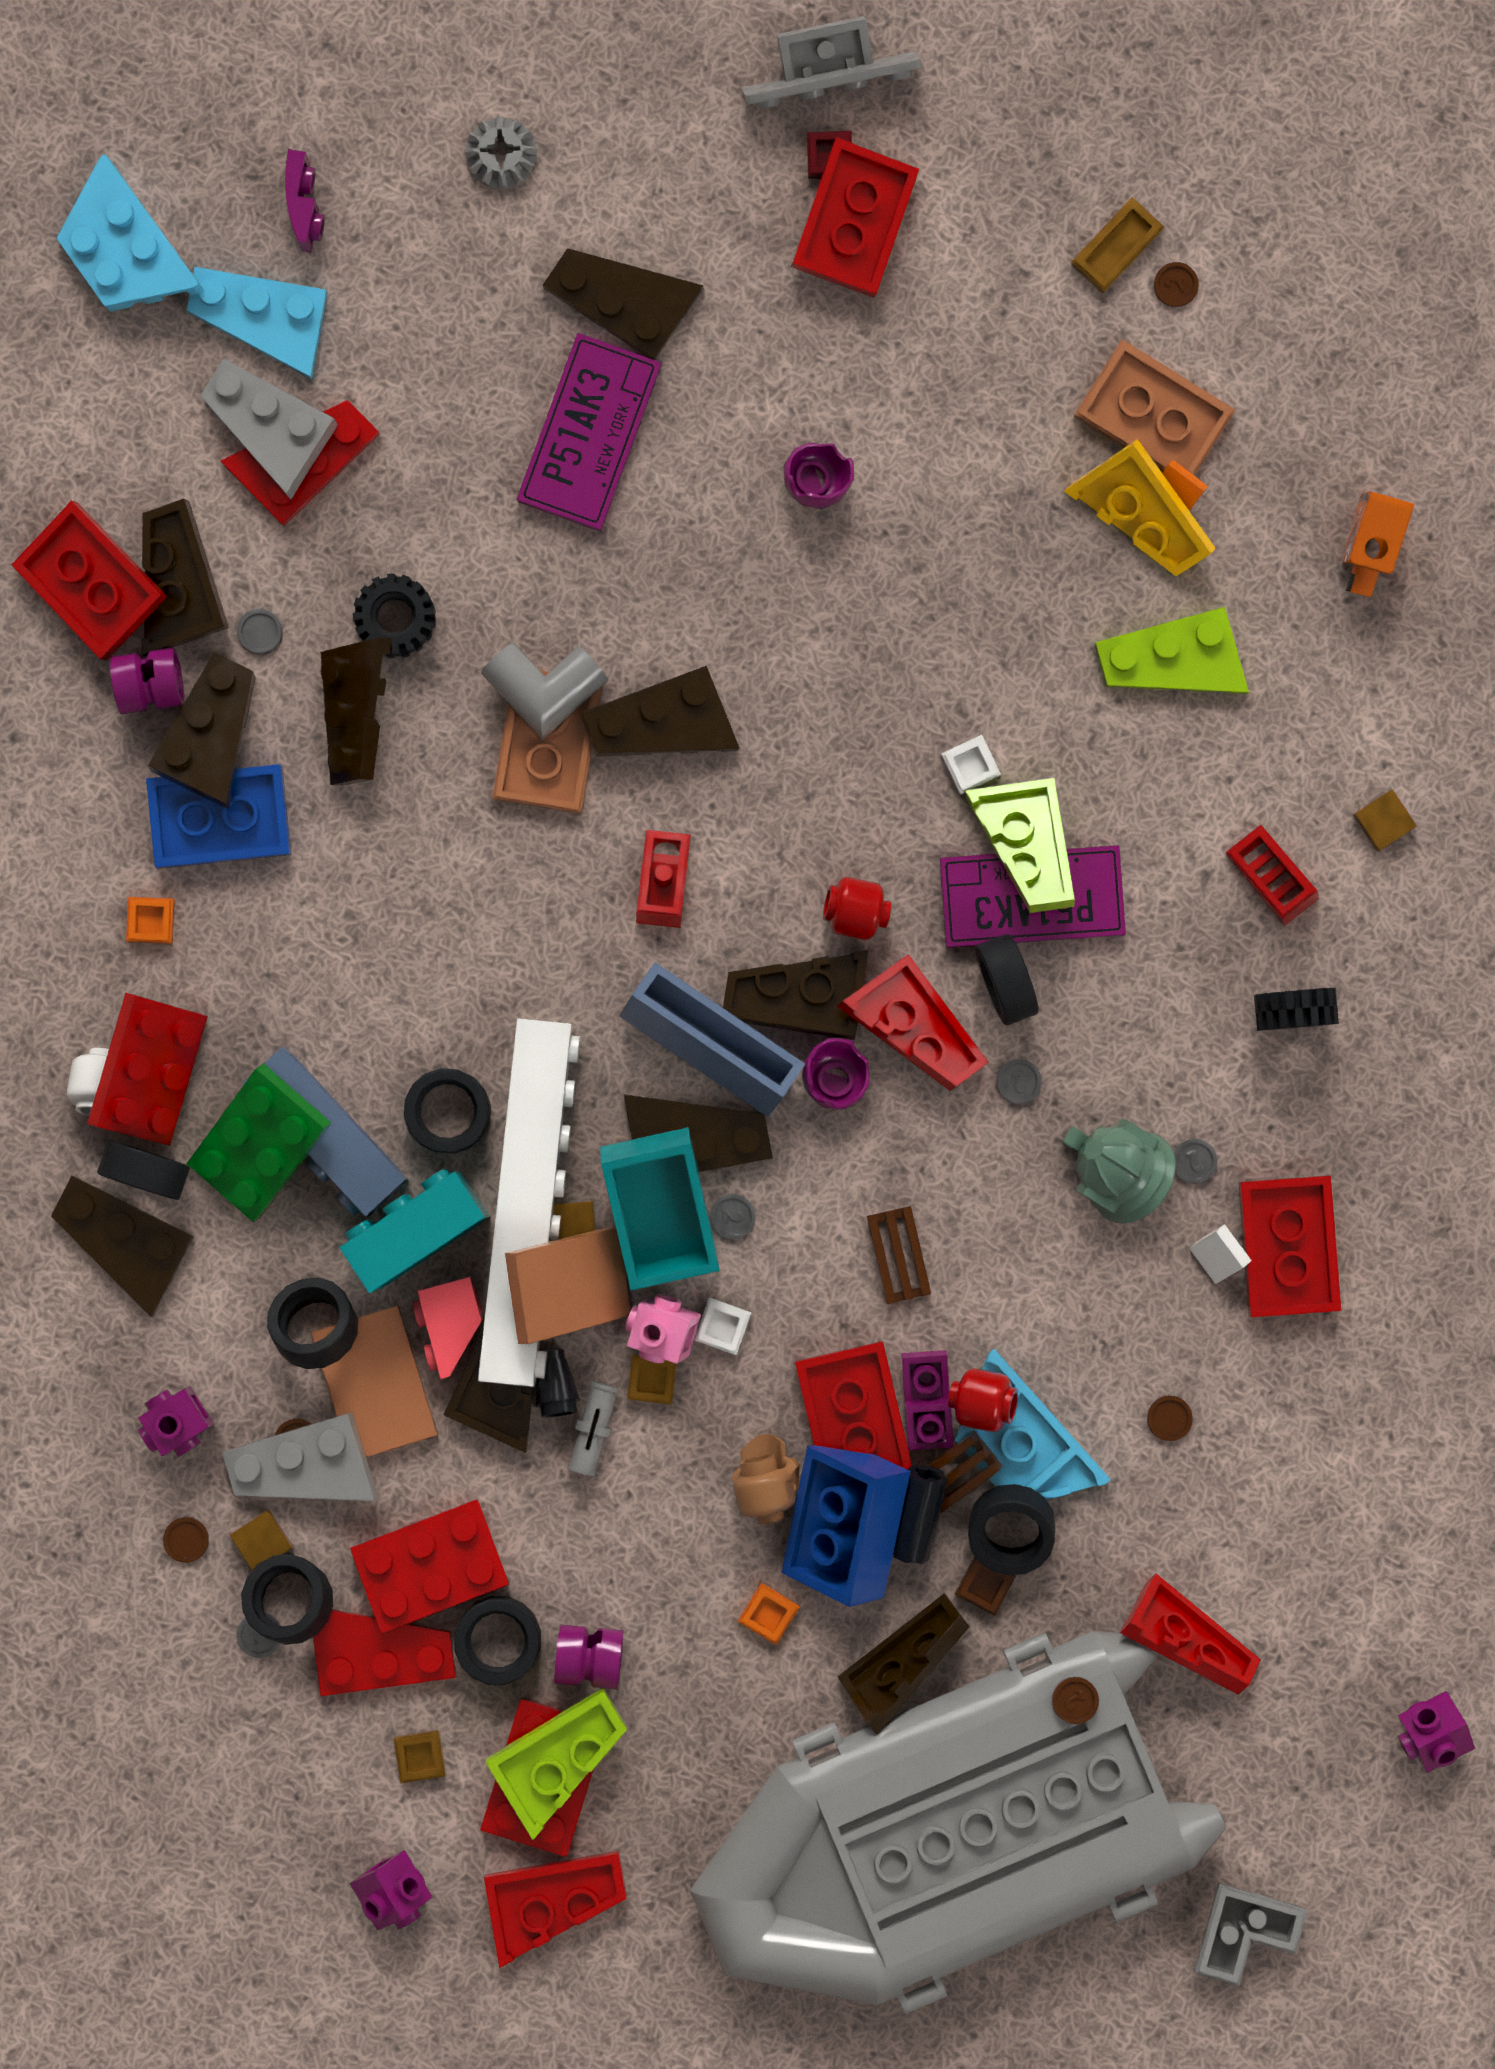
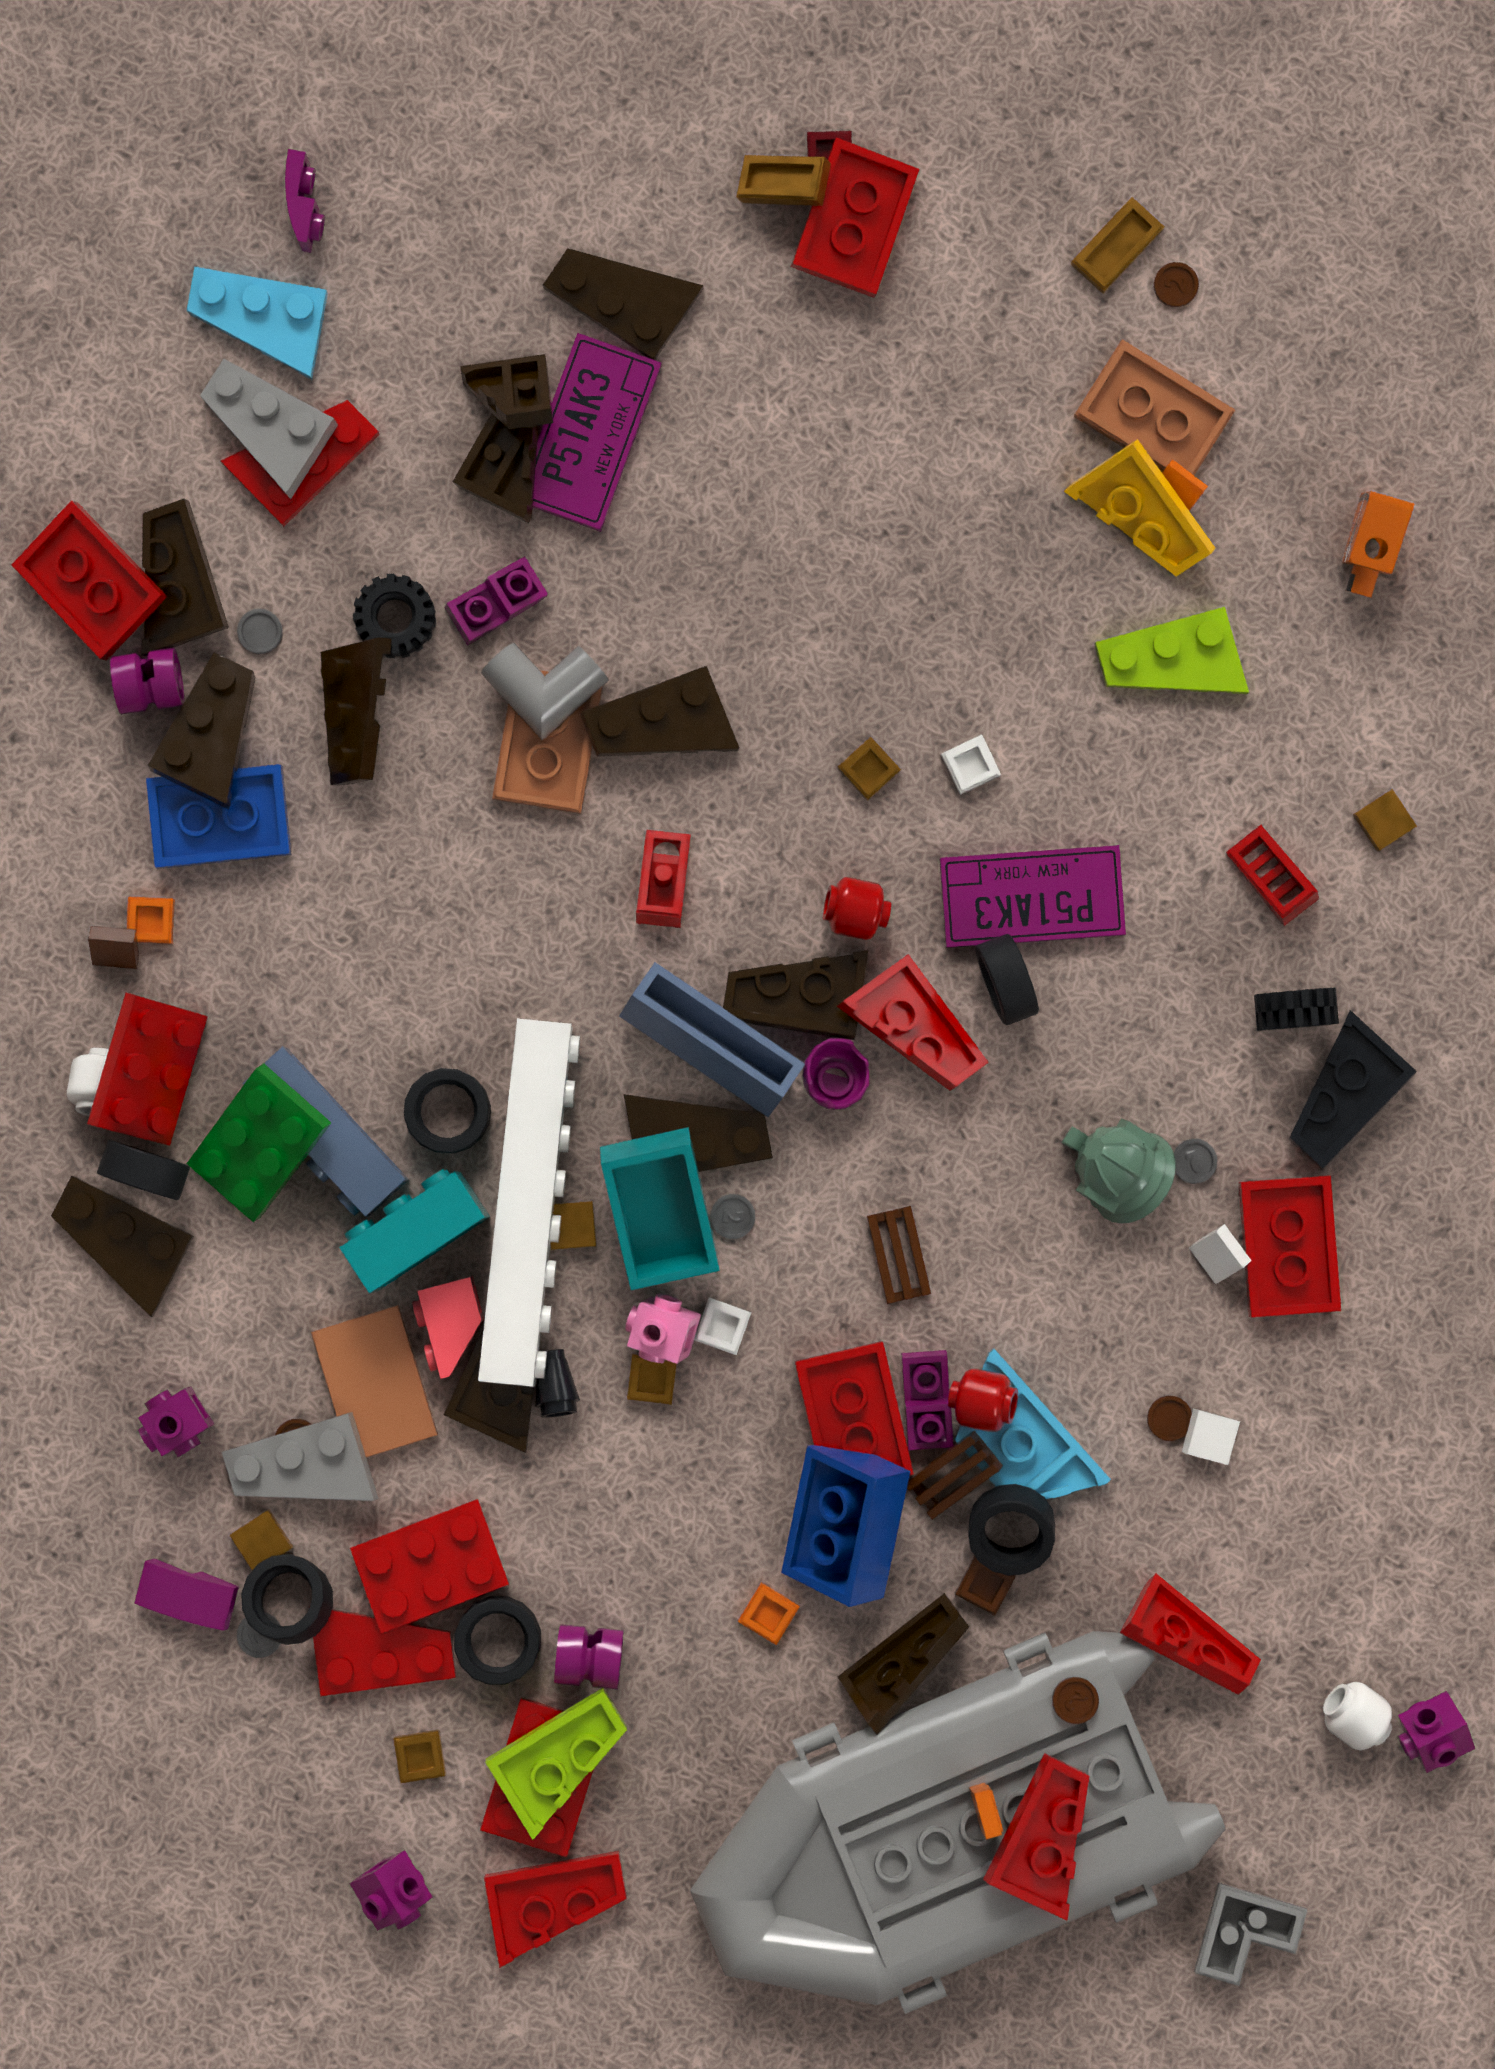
medium azure wing [56,154,204,312] -> none
reddish brown piece [163,1517,209,1563] -> none
black tyre [267,1277,358,1369] -> none
light grey gear [465,115,537,189] -> none
nougat tile [505,1227,631,1344] -> none
light grey pin [567,1381,619,1476] -> none
medium nougat head [732,1434,800,1524] -> none
light grey bracket [742,16,922,109] -> none
magenta hair [783,443,854,509] -> none
black axle [893,1464,949,1564] -> none
wing [965,778,1075,913] -> none
flat silver piece [997,1059,1042,1104] -> none
none -> reddish brown tile [88,926,139,969]
none -> magenta slope [134,1559,239,1631]
none -> magenta slope [444,556,548,646]
none -> dark brown wing [452,413,538,524]
none -> dark brown wing [460,354,553,429]
none -> pearl gold tile [736,155,831,206]
none -> pearl gold tile [838,737,901,801]
none -> orange tile [969,1782,1003,1839]
none -> red wing [983,1753,1090,1921]
none -> white tile [1182,1408,1240,1465]
none -> black wing [1289,1010,1417,1170]
none -> white head [1323,1682,1392,1751]

